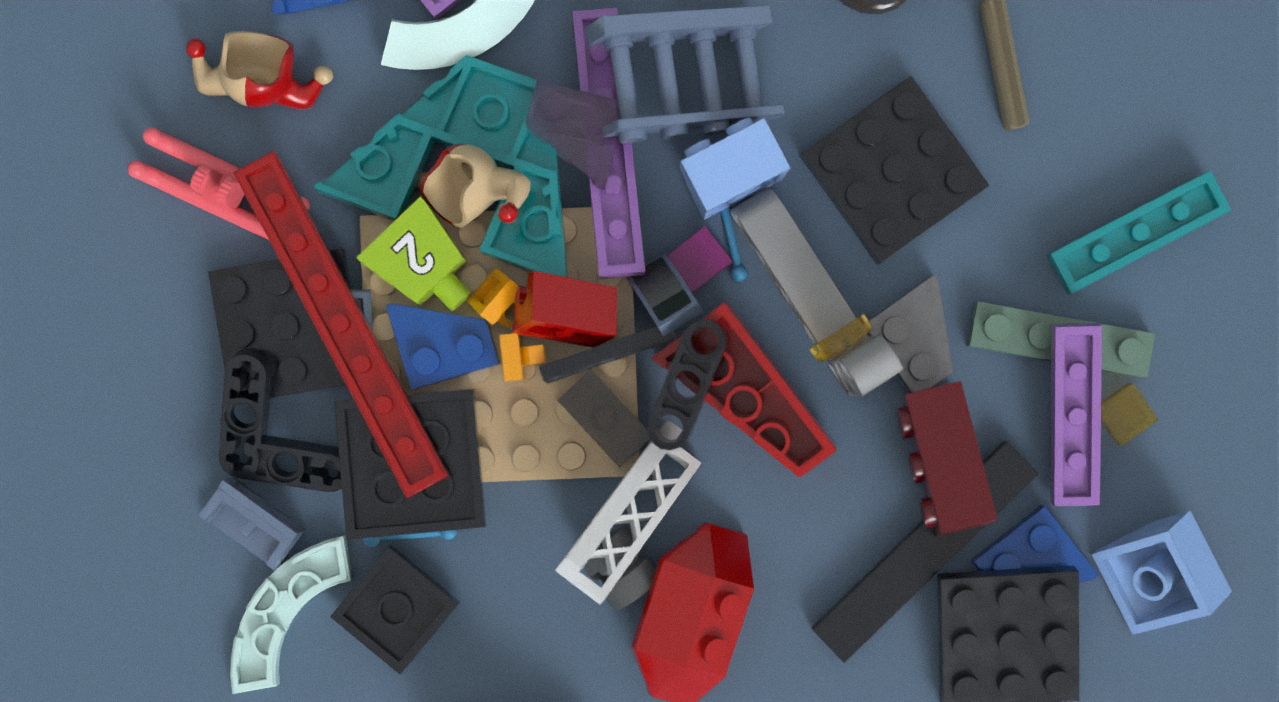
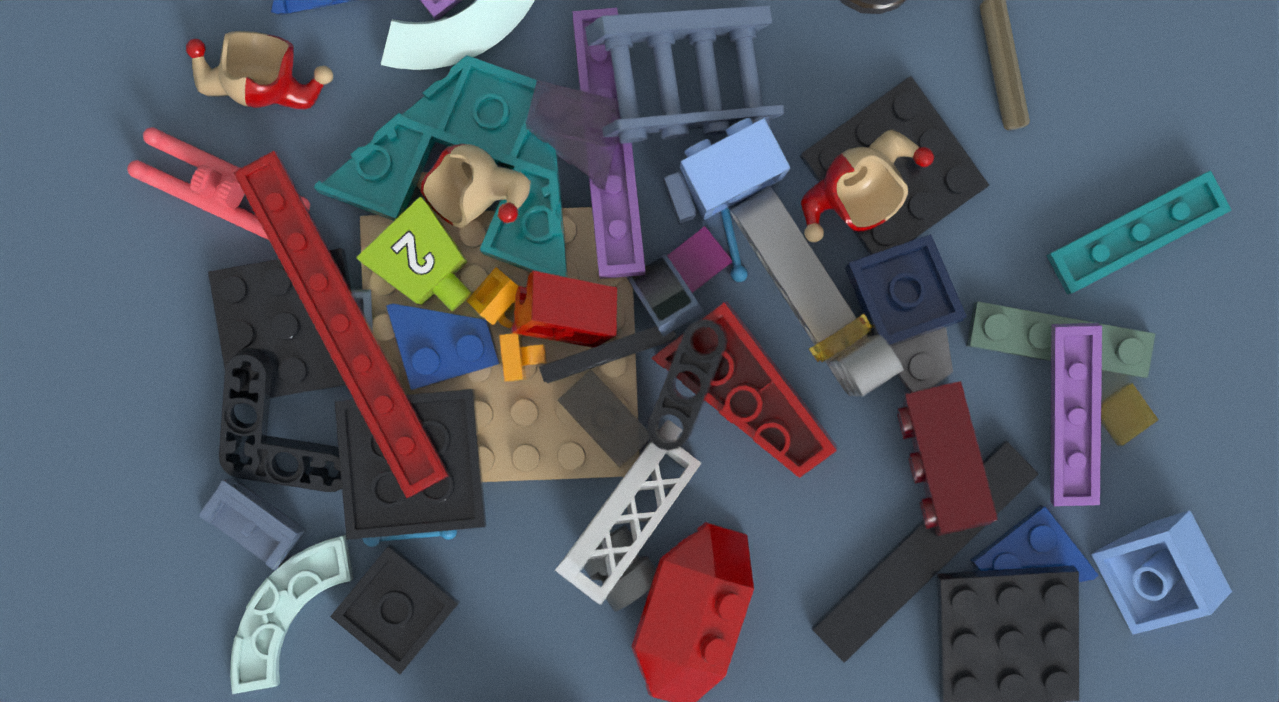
none -> sand blue tile [664,172,696,224]
none -> tan piece [801,130,934,242]
none -> dark blue hinge [845,234,967,347]

